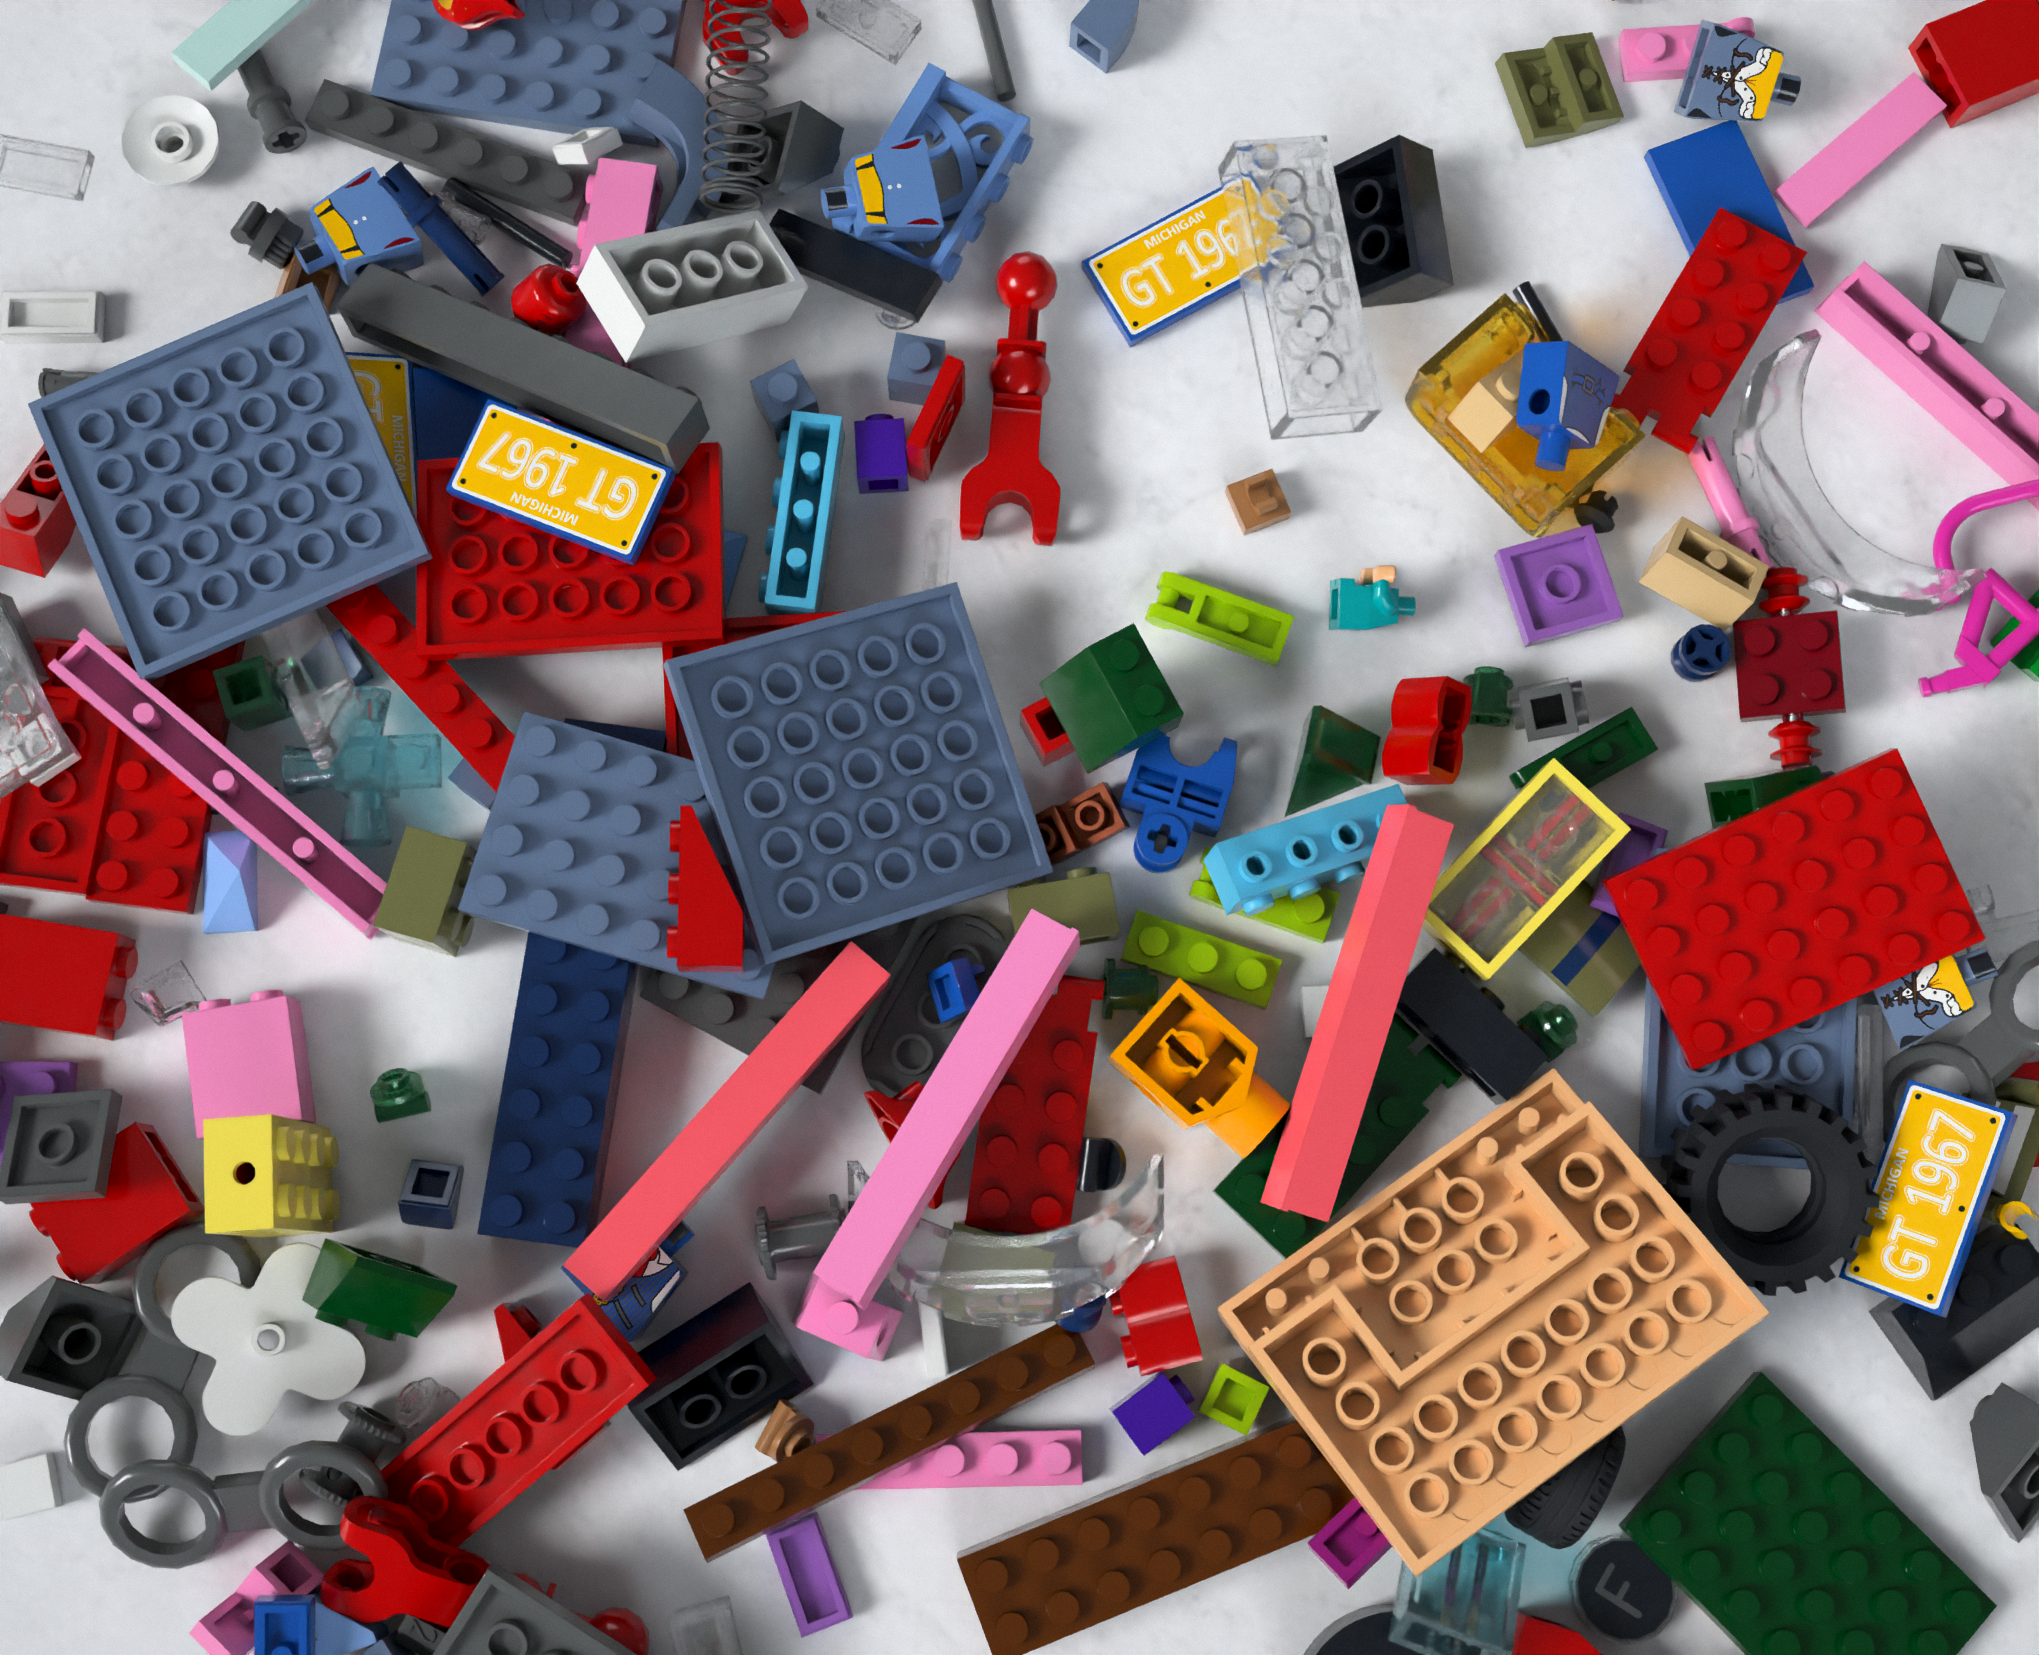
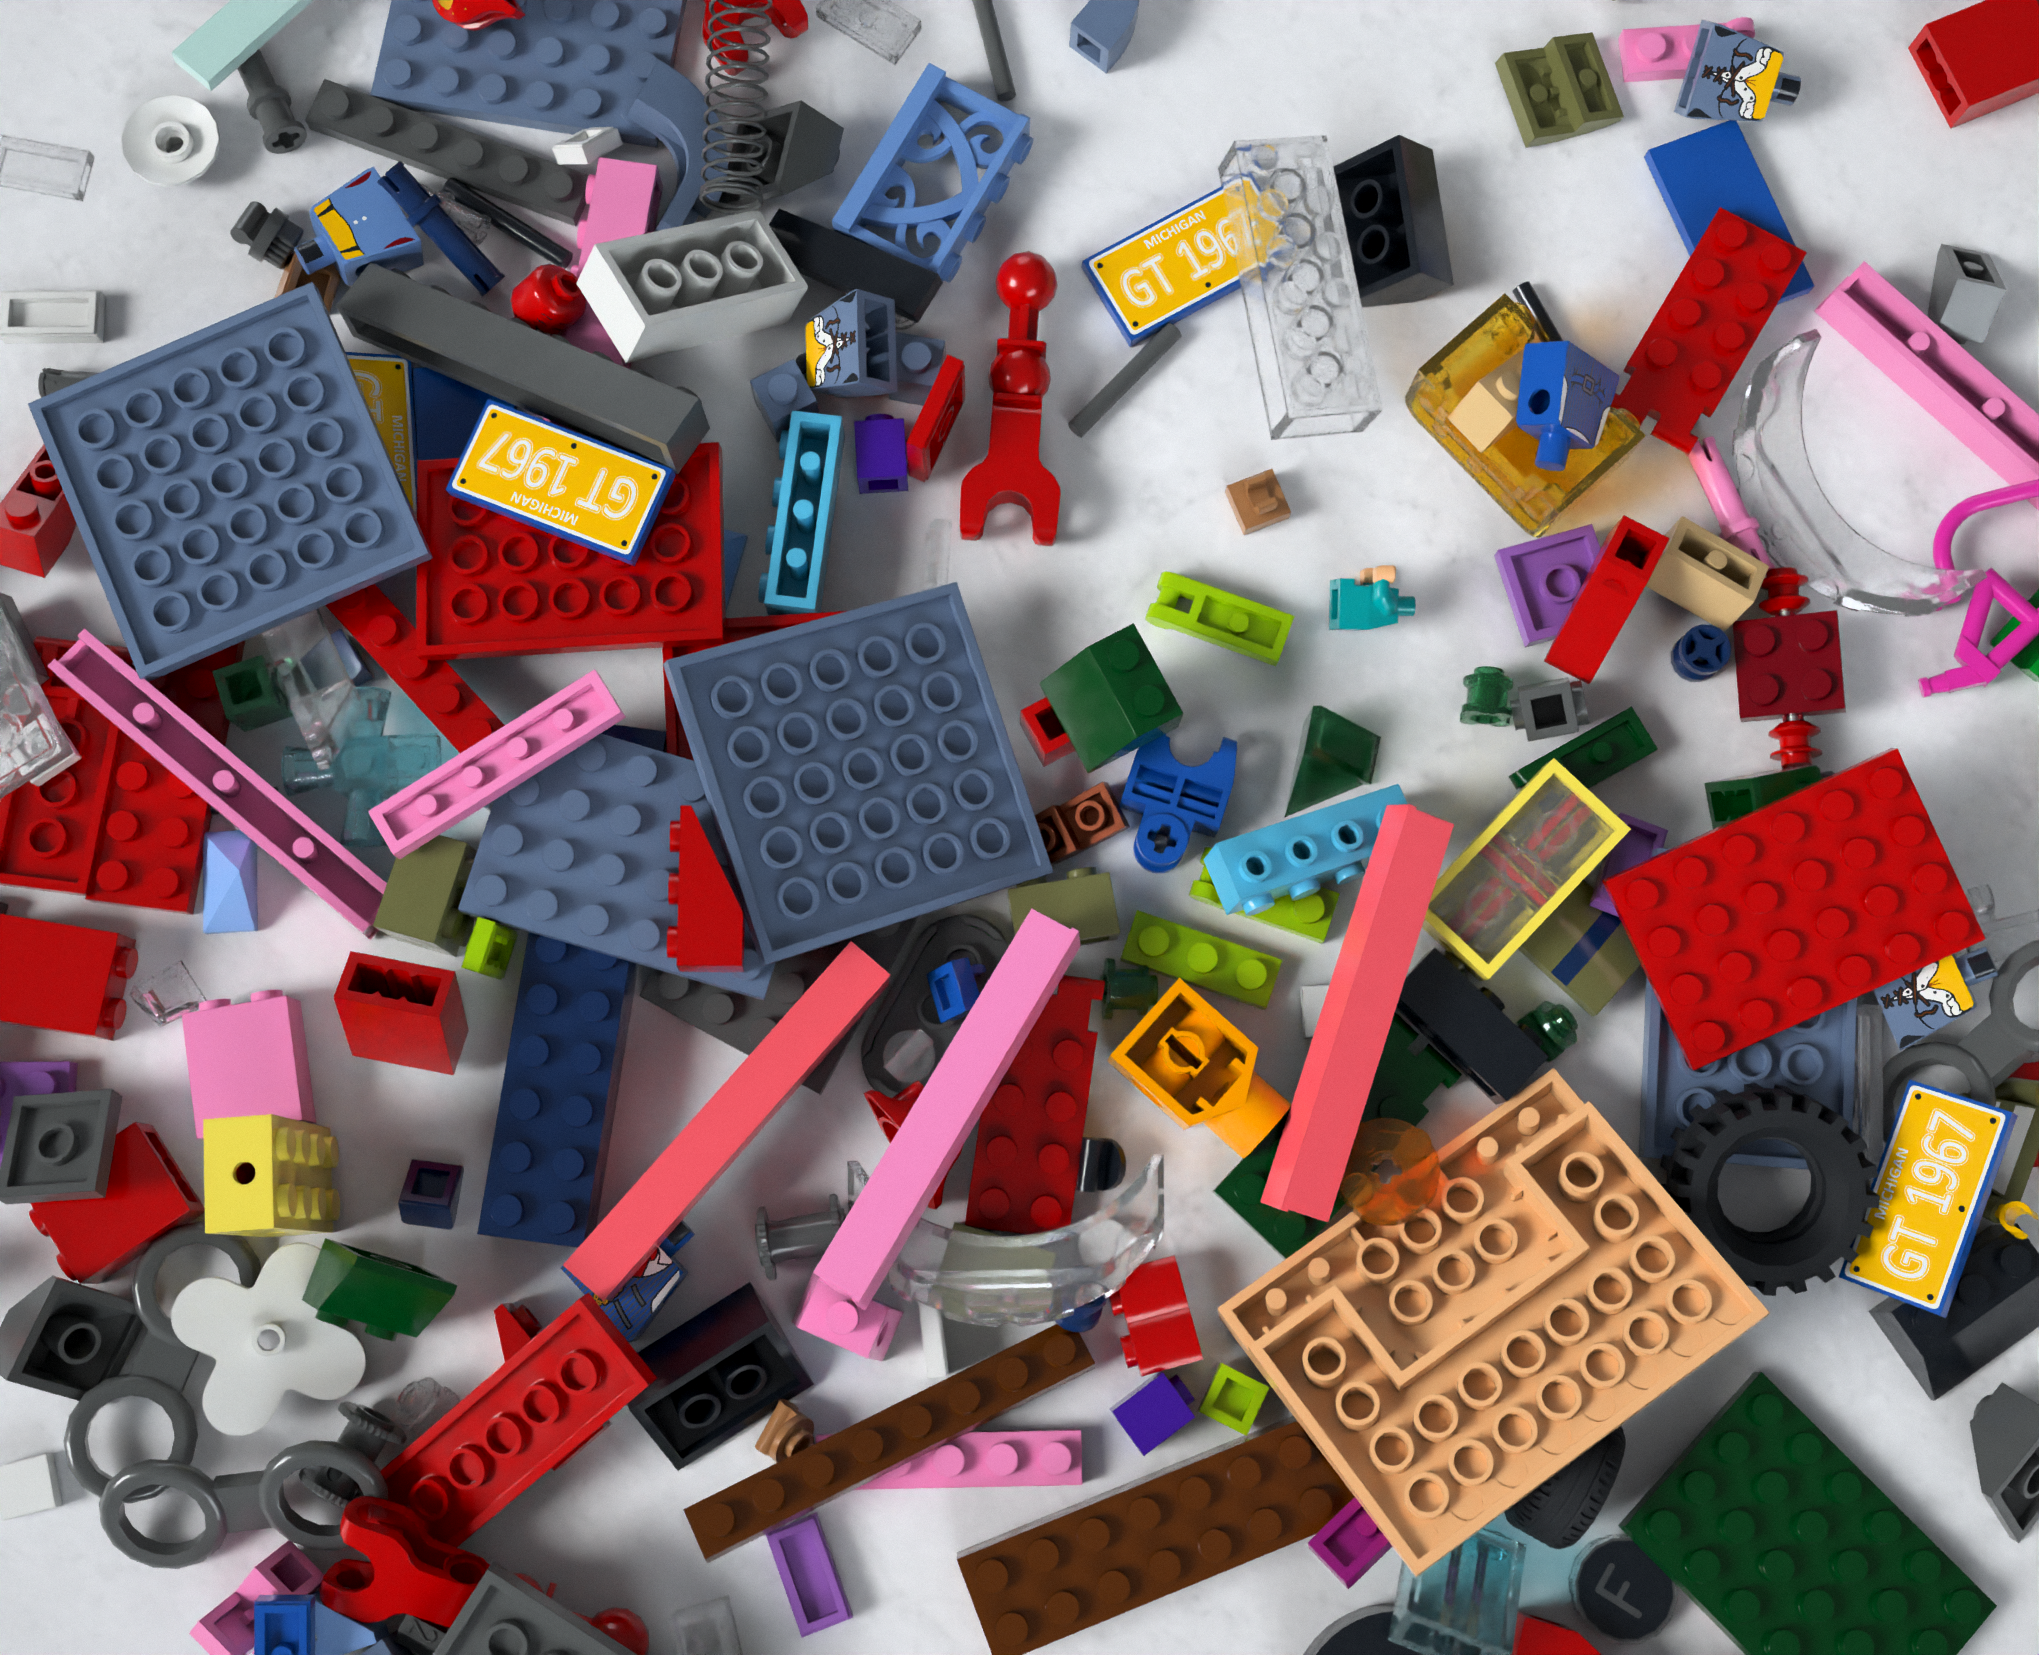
clear green plate [370,1068,431,1123] -> none
medium blue torso [821,135,944,242] -> none
red brick [1382,676,1472,785] -> none
black piece [1574,490,1618,534] -> none
bright pink tile [1773,72,1947,228] -> none
none -> red brick [334,951,469,1075]
none -> bright pink plate [368,669,626,859]
none -> lime plate [461,917,518,980]
none -> sand blue torso [796,289,897,398]
none -> clear plate [883,1028,936,1083]
none -> dark grey bar [1068,323,1182,438]
none -> clear orange plate [1338,1118,1440,1226]
none -> red slope [1544,515,1670,684]

